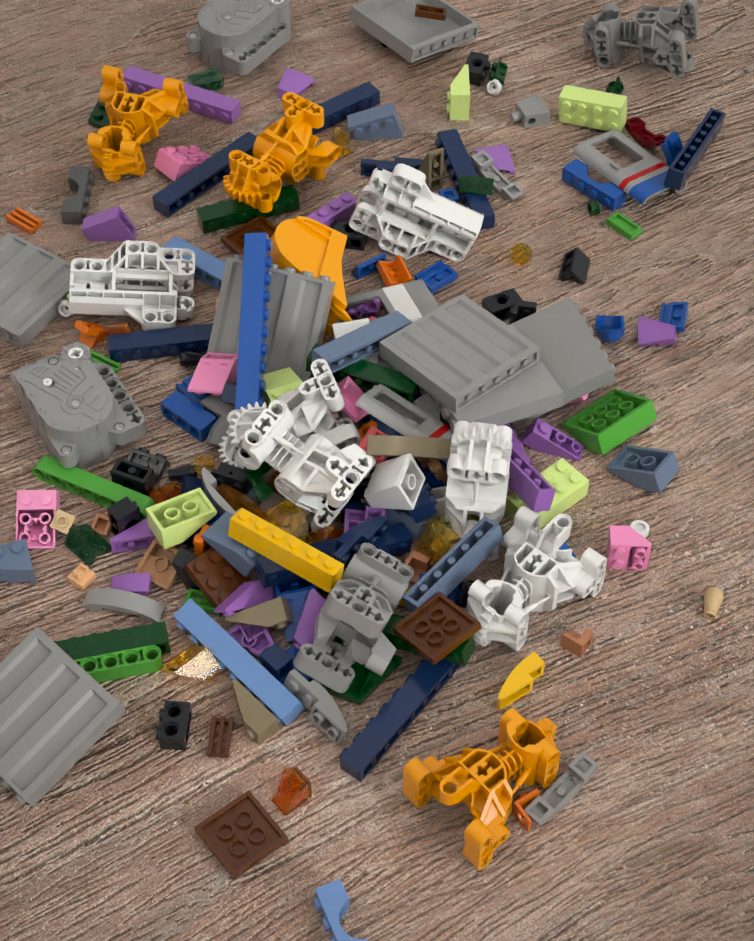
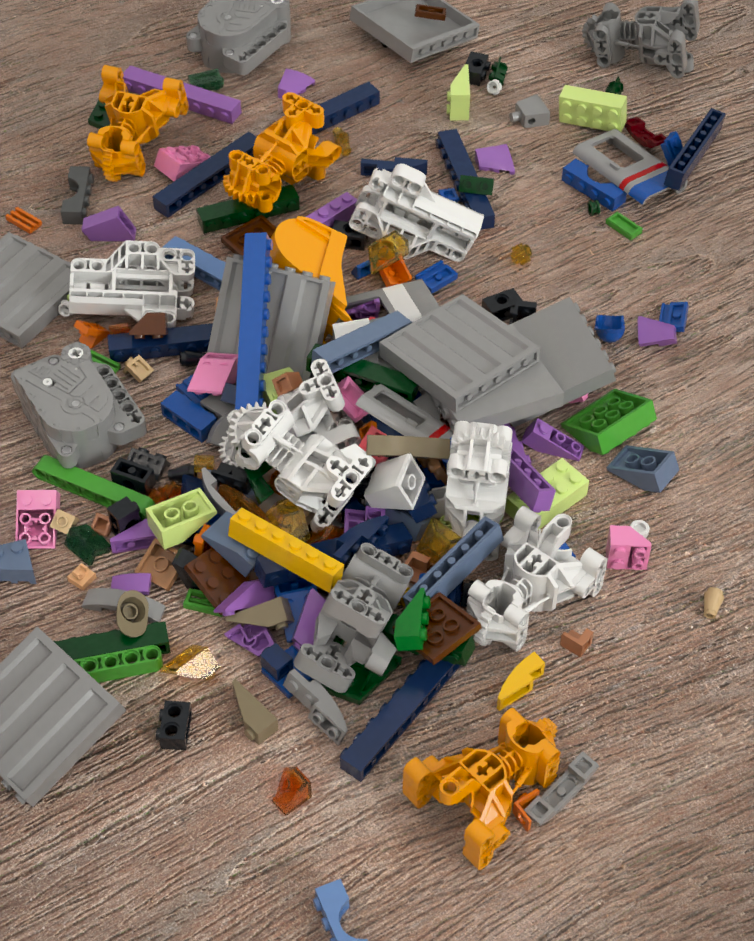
medium blue brick [173,598,305,727] -> none
reddish brown plate [194,790,289,880] -> none
reddish brown tile [207,715,234,758] -> none
sand blue wedge [347,102,404,140] -> none
dark tan slope [419,148,444,191] -> none
light grey slope [471,150,525,201] -> none
black panel [558,247,590,284] -> none
none -> dark tan piece [116,590,149,637]
none -> tan bracket [123,355,154,383]
none -> reddish brown slope [129,313,168,339]
none -> nougat panel [272,372,303,397]
none -> clear yellow slope [368,230,409,275]
none -> green slope [394,588,431,651]

